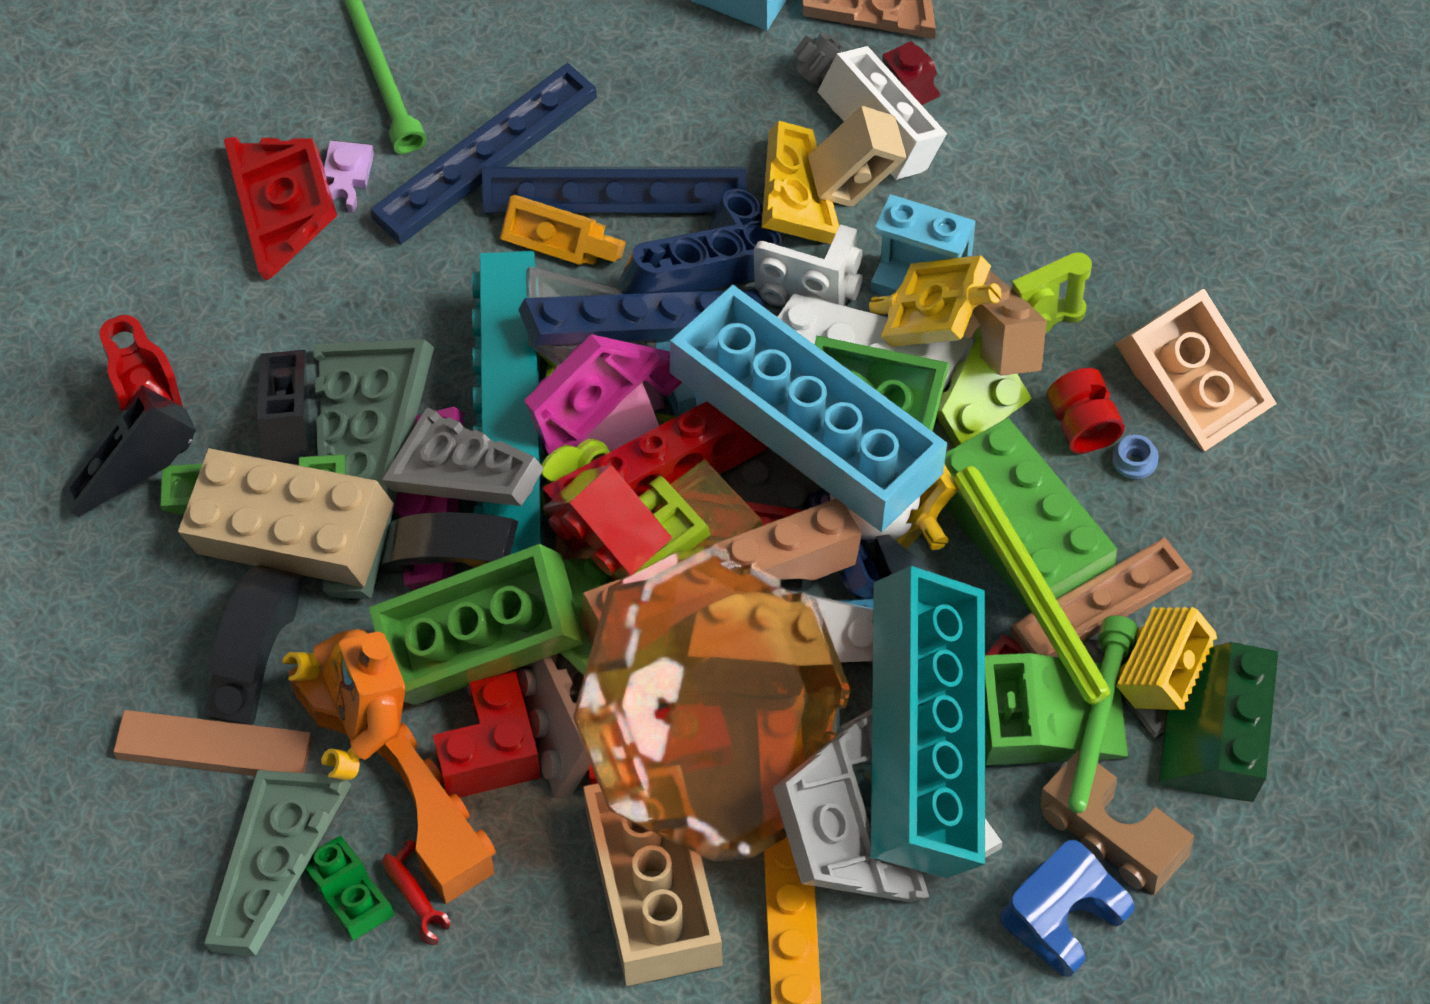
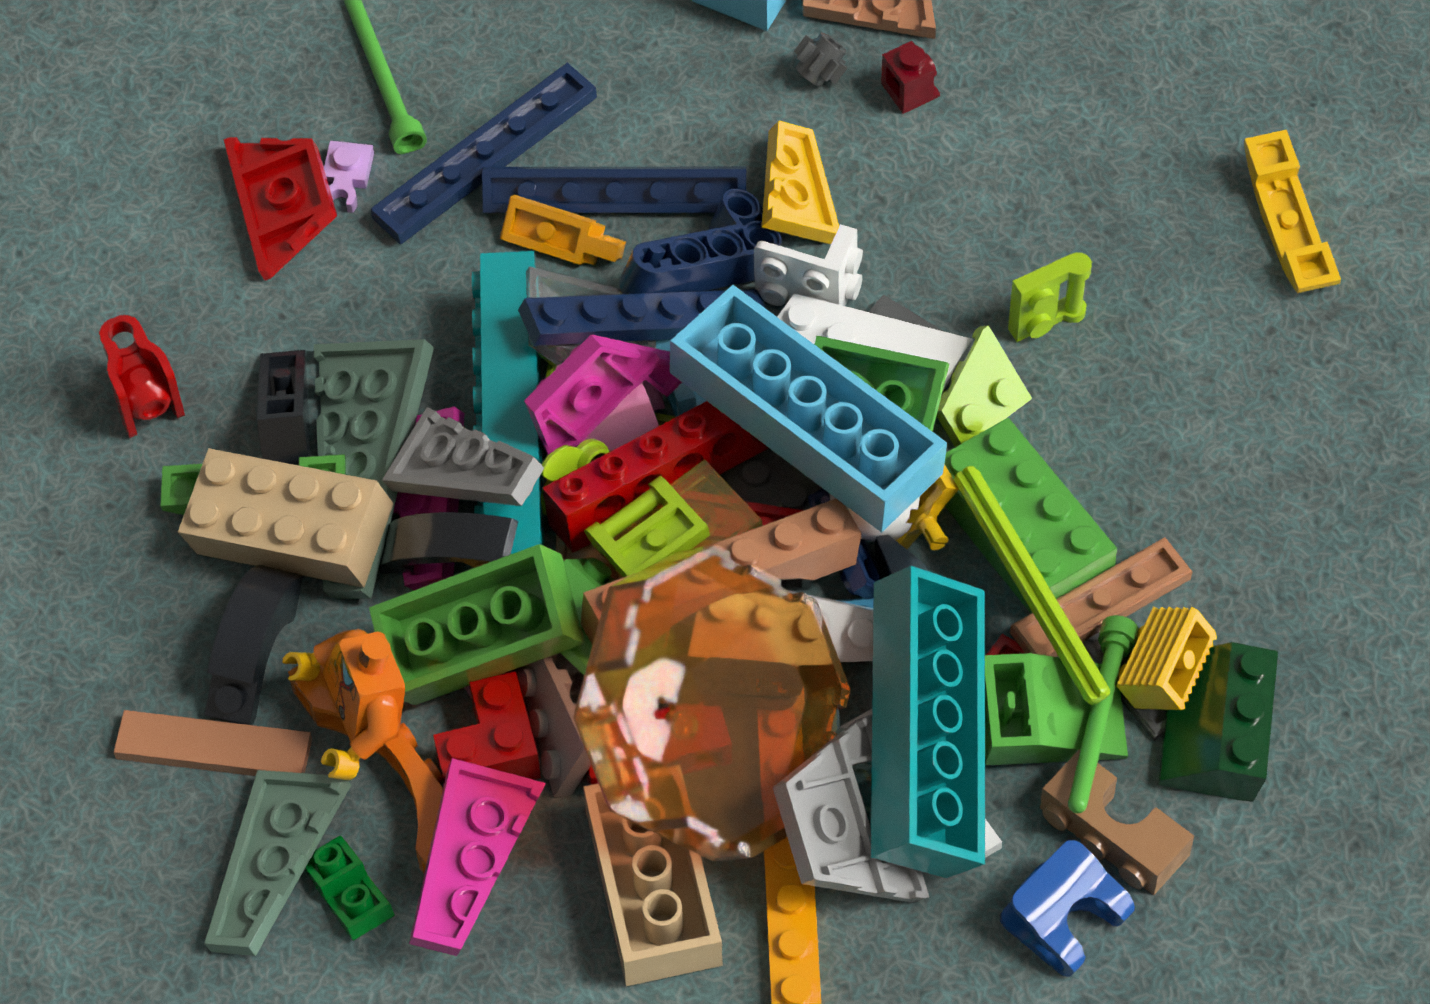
black slope [62,385,196,516] -> none
red piece [382,839,450,945] -> none
brick [543,465,672,578] -> none
tan brick [808,106,907,207] -> none
white brick [817,46,947,180] -> none
yellow plate [869,255,1001,347] -> none
medium azure panel [871,194,975,296] -> none
medium nougat arch [963,270,1047,376] -> none
red wheel [1046,368,1125,454] -> none
medium blue plate [1112,435,1159,479] -> none
light nougat slope [1115,289,1277,452] -> none
none -> dark pink wing [409,758,546,956]
none -> yellow slope [1244,129,1341,293]

